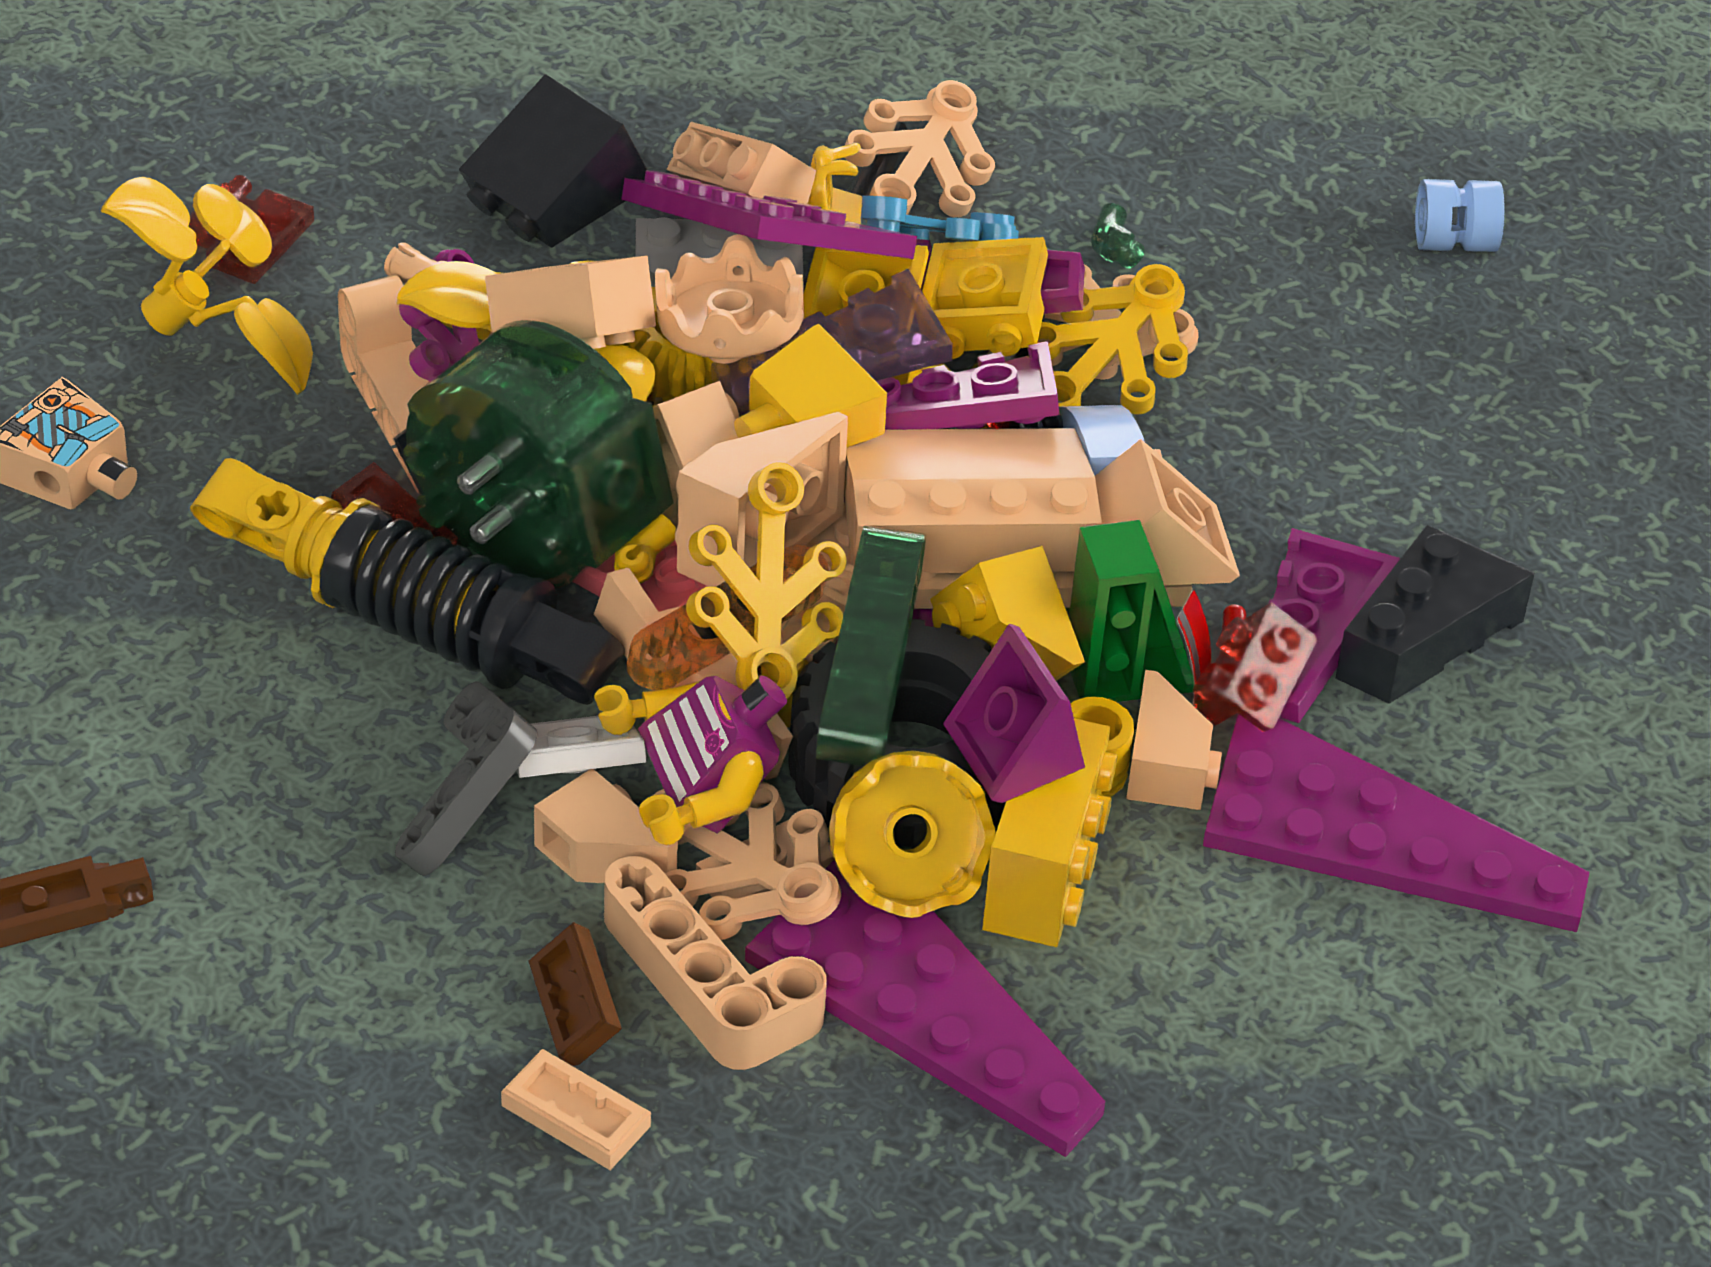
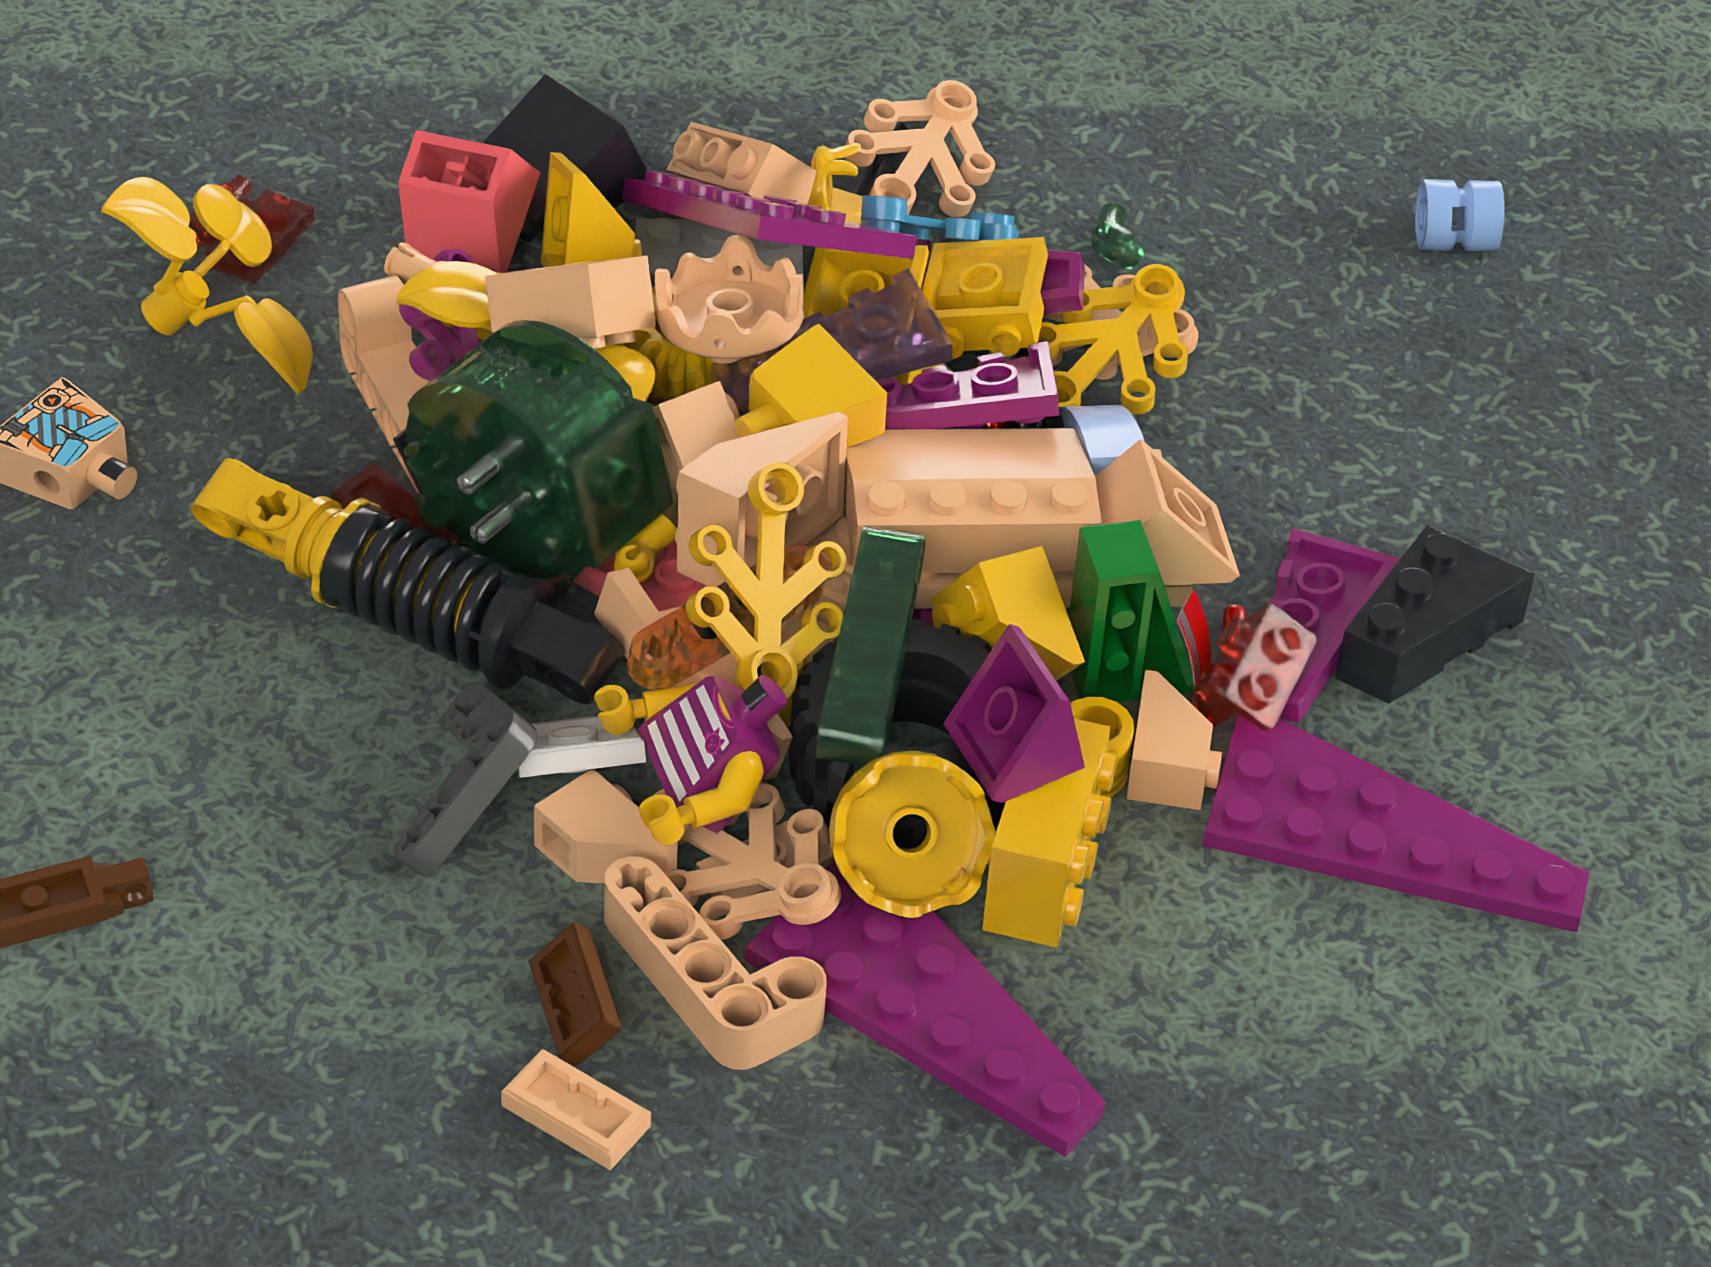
none -> coral slope [398,130,540,273]
none -> yellow slope [541,152,642,267]

